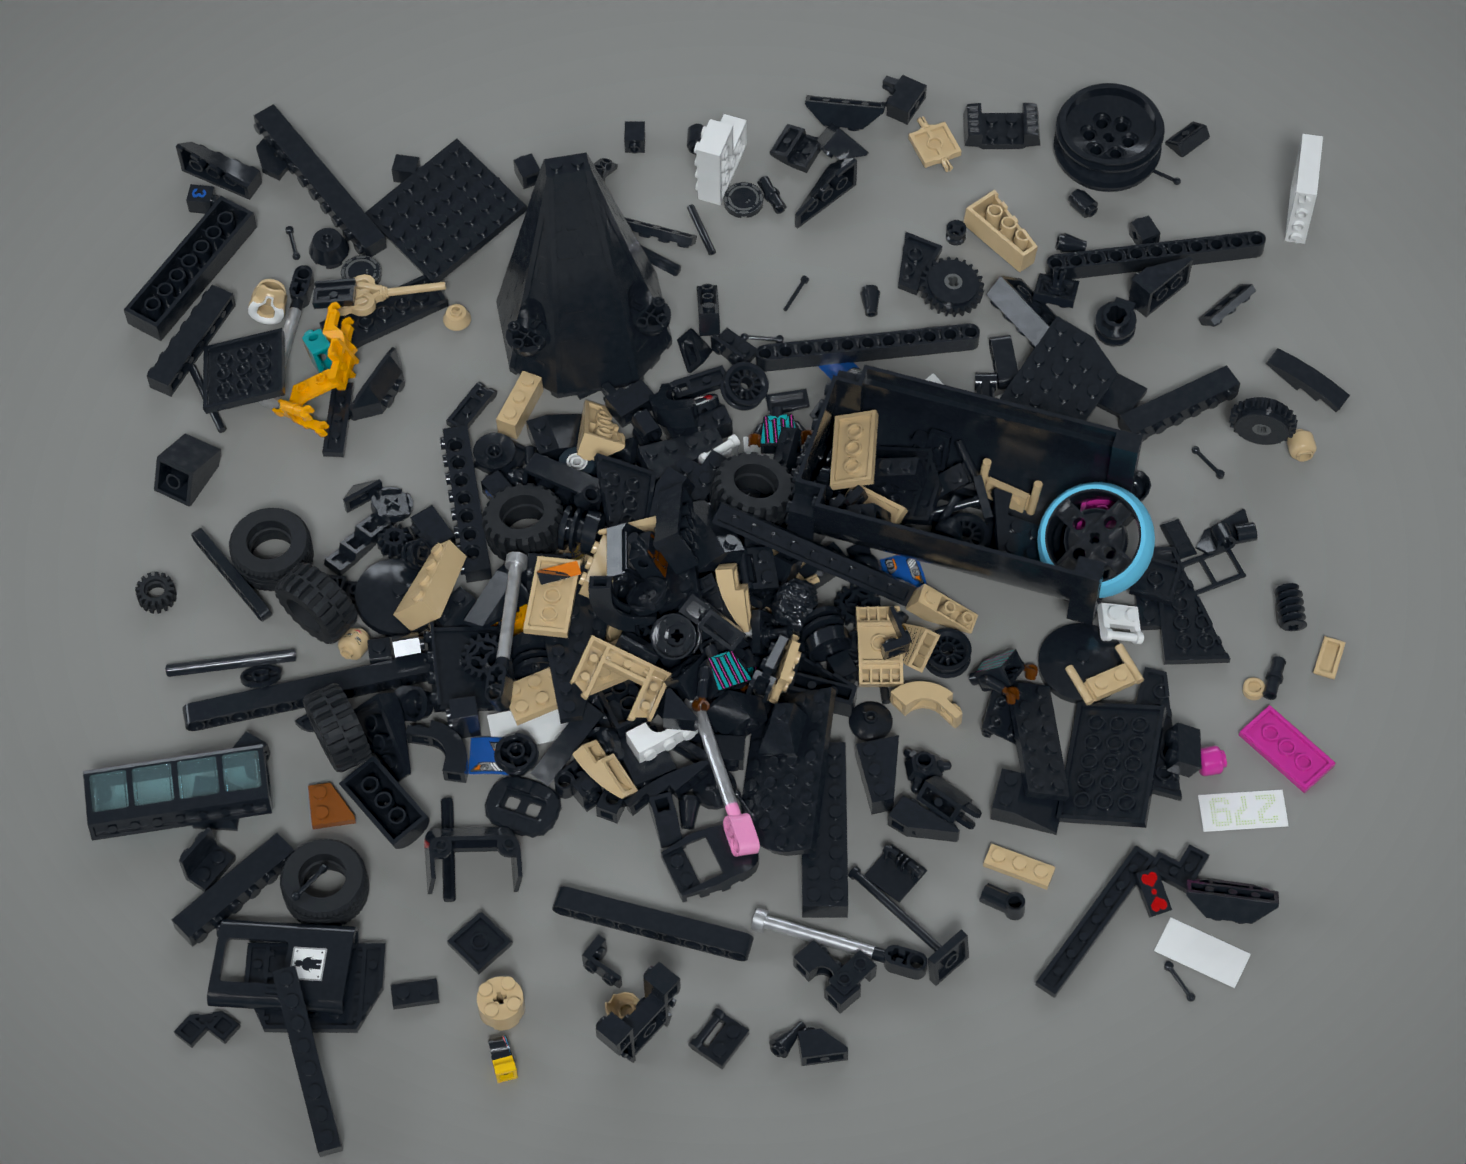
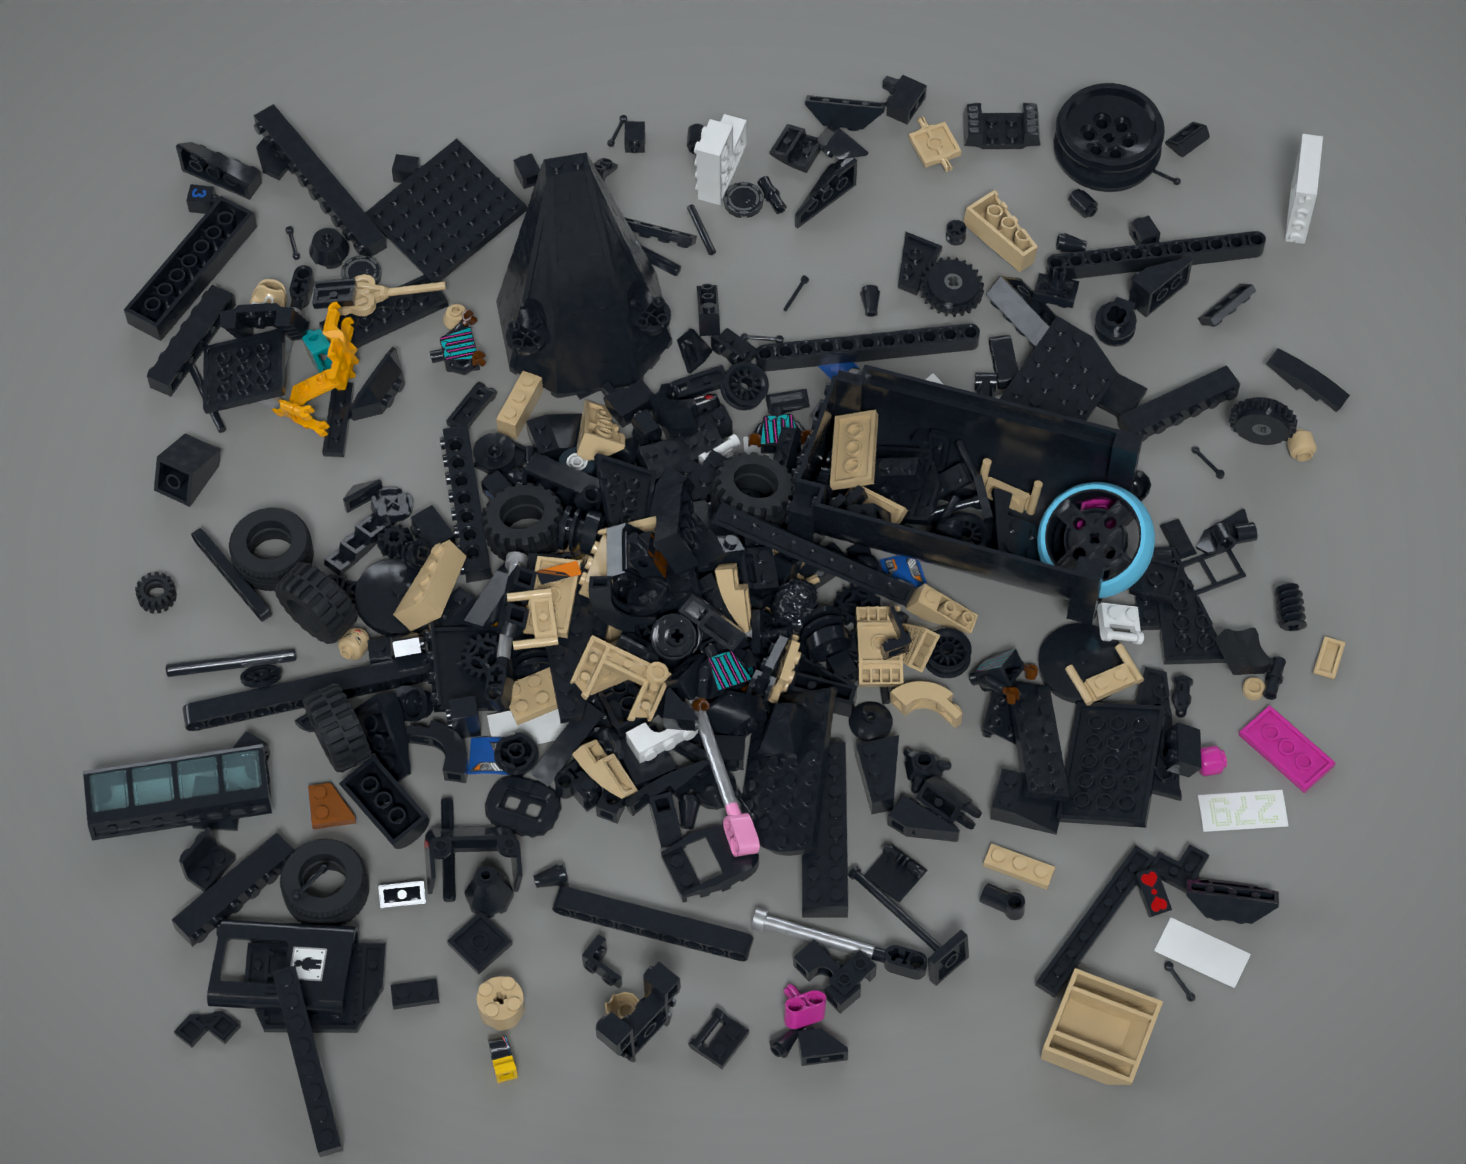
none -> black plate [220,303,310,341]
none -> slope [378,879,426,908]
none -> torso [430,310,486,375]
none -> black cone [464,866,514,918]
none -> black arch [496,565,537,639]
none -> tan plate [507,588,558,650]
none -> black cone [533,864,569,888]
none -> black hinge [607,115,627,147]
none -> tan tile [645,662,669,685]
none -> dark pink beam [783,984,826,1029]
none -> tan slope [1041,968,1163,1085]
none -> black piece [1171,675,1193,718]
none -> black brick [1215,628,1274,675]

